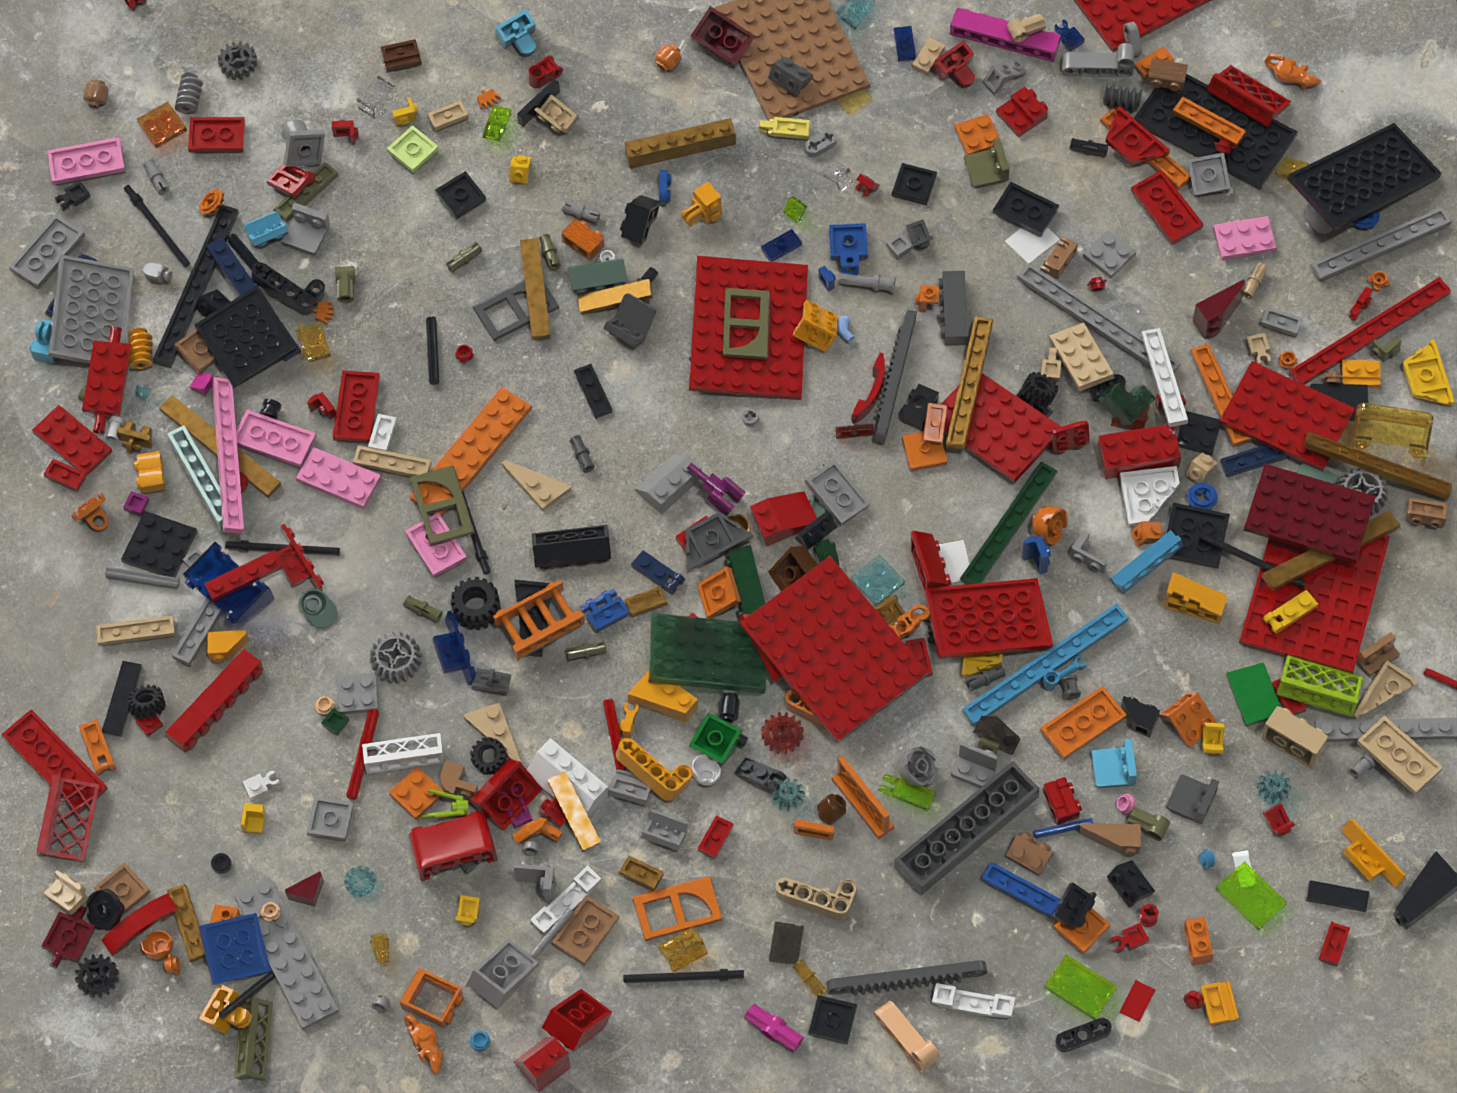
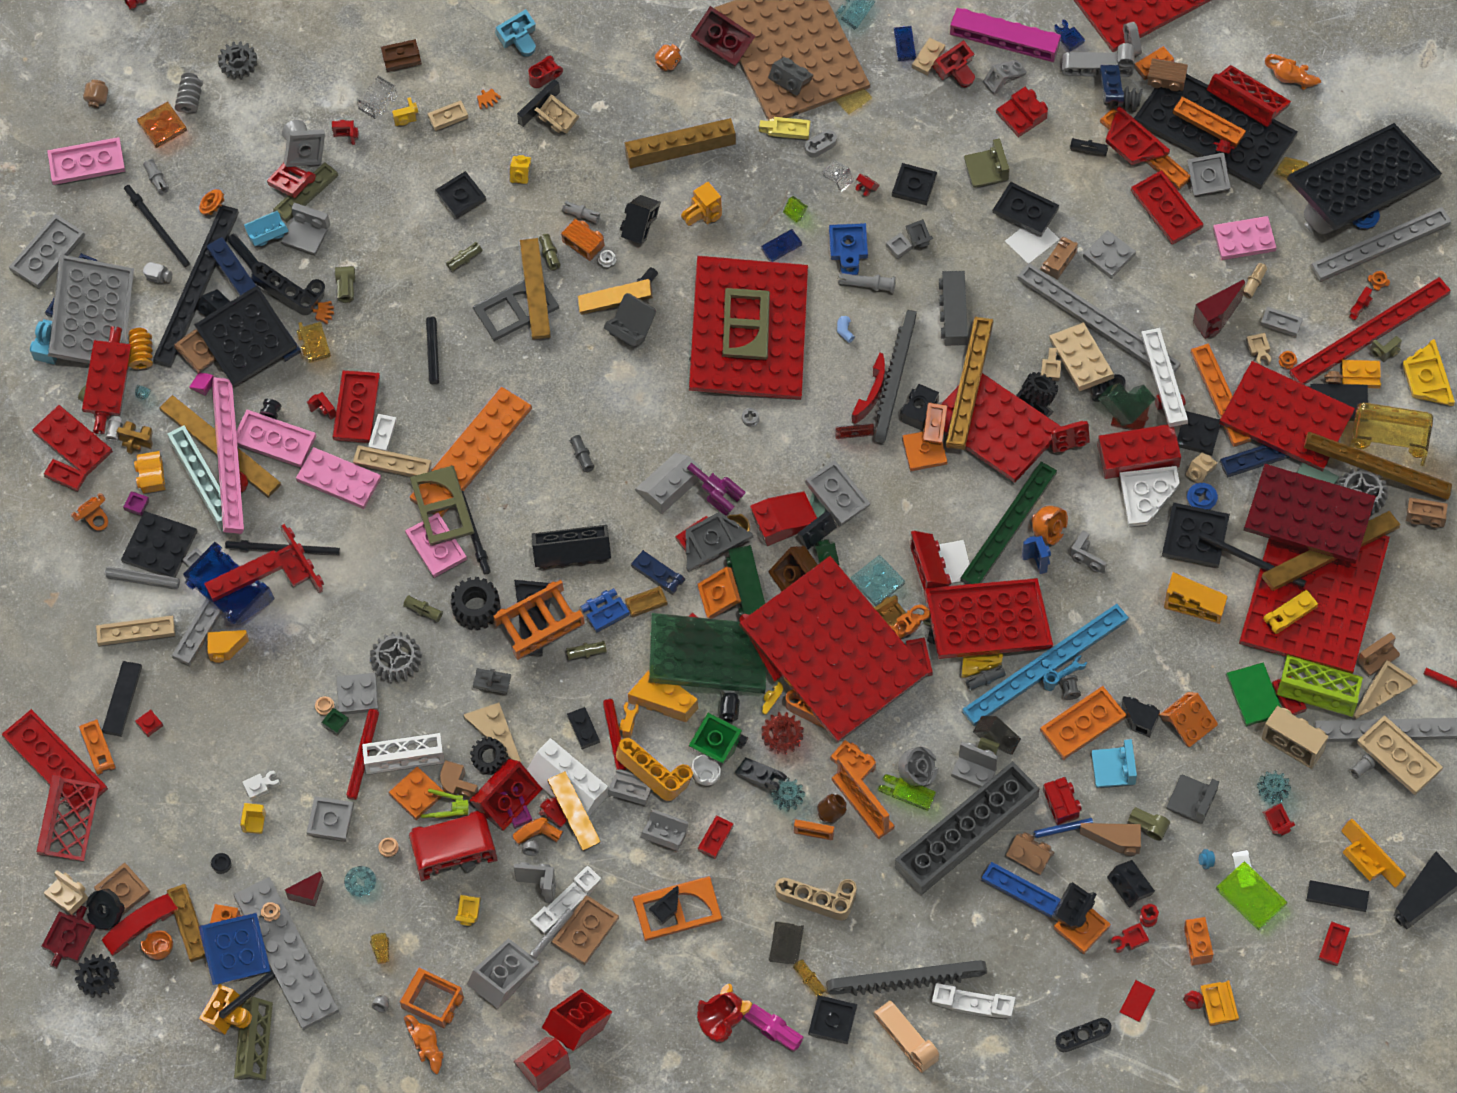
black plate [55,180,90,211] -> none
black tyre [128,684,166,720] -> none
orange plate [164,953,181,975] -> none
red brick [165,649,264,753] -> none
red plate [188,117,245,152] -> none
sand green cap [298,588,337,628] -> none
yellowish green plate [387,125,439,173] -> none
clear blue bracket [432,610,476,685] -> none
red plate [455,345,474,363] -> none
dark azure plate [470,1031,490,1051] -> none
clear neon green slope [483,105,512,142] -> none
tan wing [501,460,572,511] -> none
sand green brick [568,258,627,293] -> none
black tile [574,364,613,419] -> none
pearl gold plate [619,855,664,891] -> none
black bar [623,968,744,983] -> none
clear yellow bracket [658,927,708,972] -> none
blue plate [659,170,672,205] -> none
light orange bracket [793,300,838,352] -> none
blue plate [818,265,836,292] -> none
orange bracket [916,285,939,313] -> none
orange plate [954,114,1002,155] -> none
tan piece [1007,14,1046,42] -> none
clear neon green plate [1044,954,1117,1020] -> none
red plate [1087,277,1107,291] -> none
dark azure fence [1111,530,1183,594] -> none
bright pink plate [1117,794,1135,814] -> none
orange bracket [1131,521,1164,547] -> none
yellow bracket [1202,722,1225,755] -> none
none -> light nougat plate [379,838,399,857]
none -> black plate [567,707,600,750]
none -> black tile [649,886,679,925]
none -> red hair [697,983,752,1042]
none -> yellow piece [762,682,783,715]
none -> orange bracket [830,740,876,781]
none -> dark blue plate [1100,65,1124,103]

